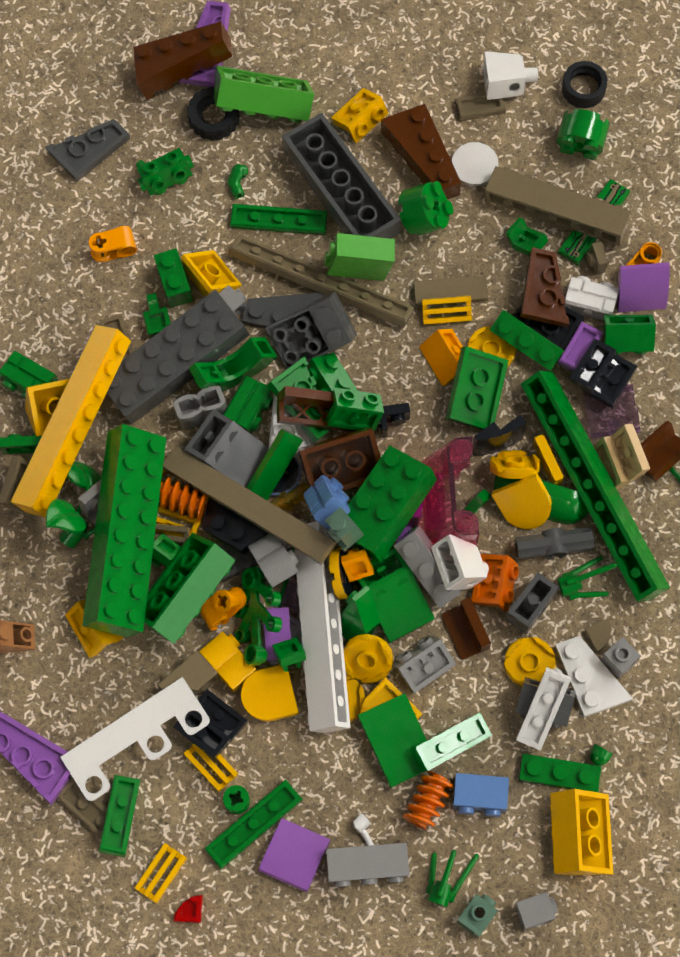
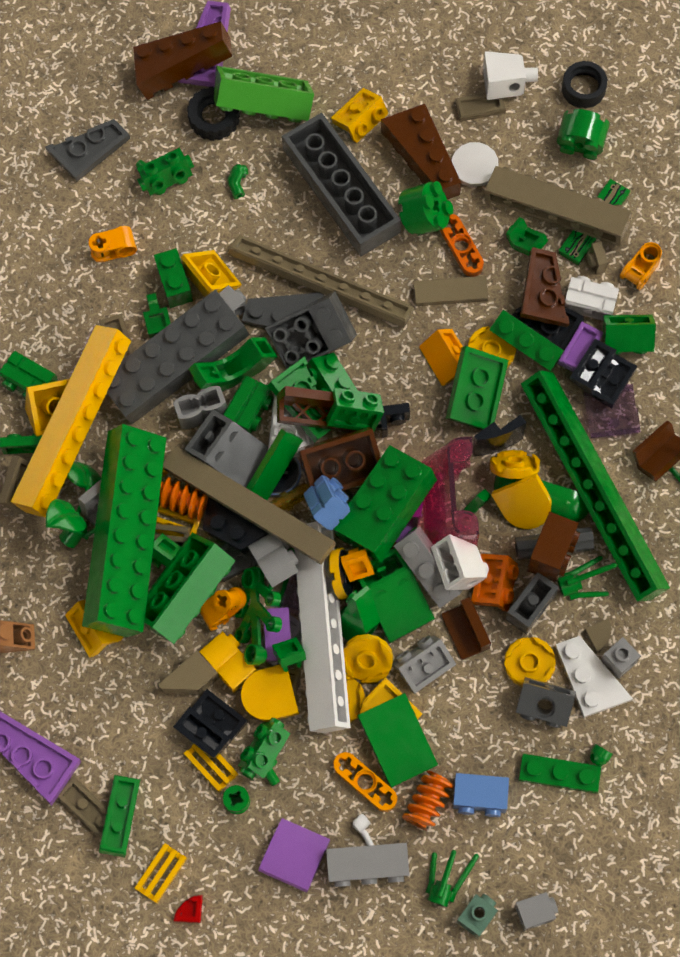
white piece [60,677,210,801] -> none
green tile [204,779,303,870] -> none
green tile [230,204,328,235] -> none
bright green brick [324,233,395,280] -> none
sand green brick [325,507,364,551] -> none
plate [412,712,492,772] -> none
yellow tile [422,295,472,324] -> none
white piece [516,667,571,751] -> none
yellow tile [533,434,564,486] -> none
yellow slope [550,789,613,876] -> none
tan slope [594,423,650,489] -> none
medium lavender slope [617,262,670,312] -> none
none -> green brick [238,717,291,786]
none -> light orange beam [334,752,397,812]
none -> orange beam [440,214,484,277]
none -> reddish brown brick [527,511,580,583]

